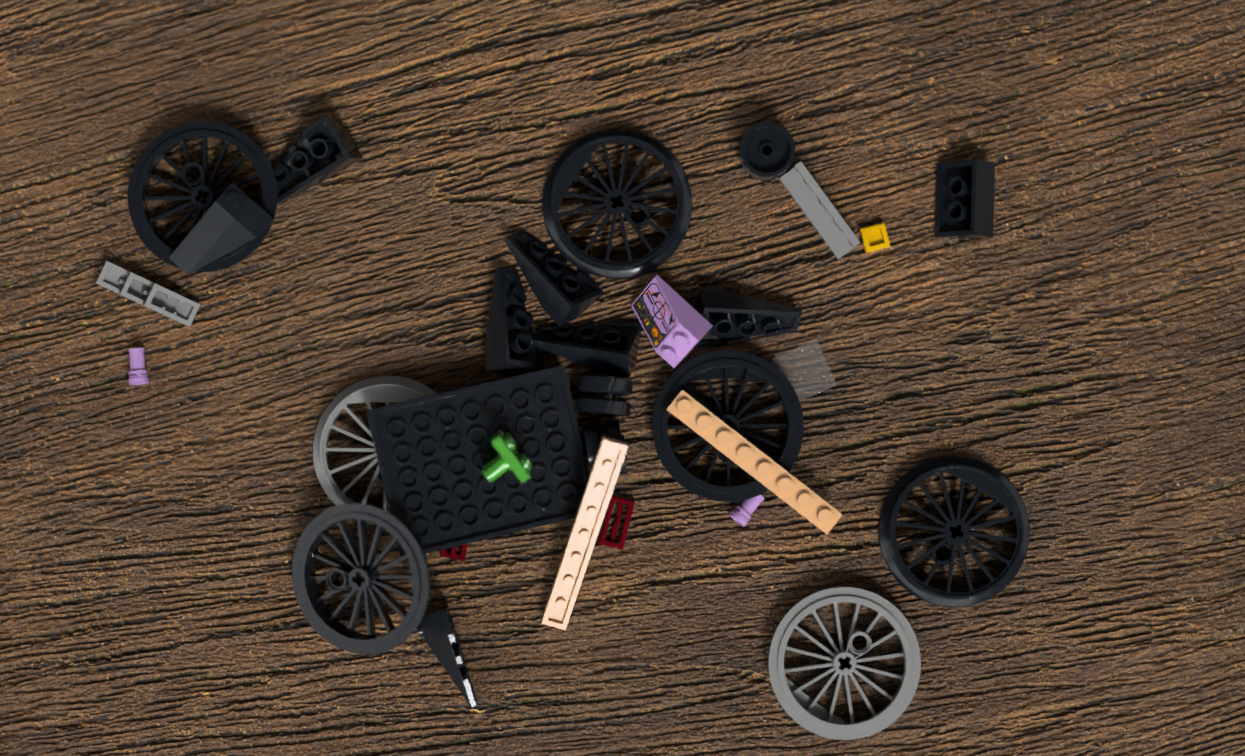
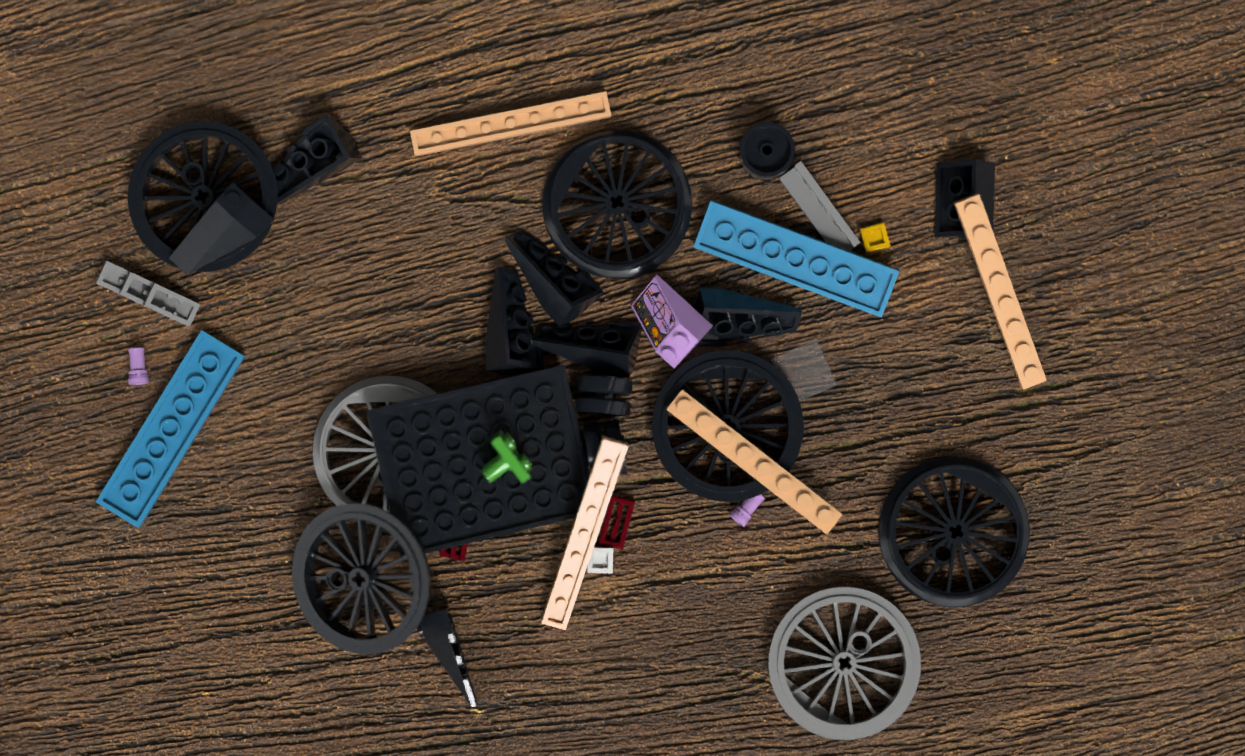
none -> dark azure plate [96,330,246,528]
none -> light nougat plate [410,92,611,157]
none -> white plate [587,548,613,574]
none -> dark azure plate [693,200,900,318]
none -> light nougat plate [954,193,1047,390]

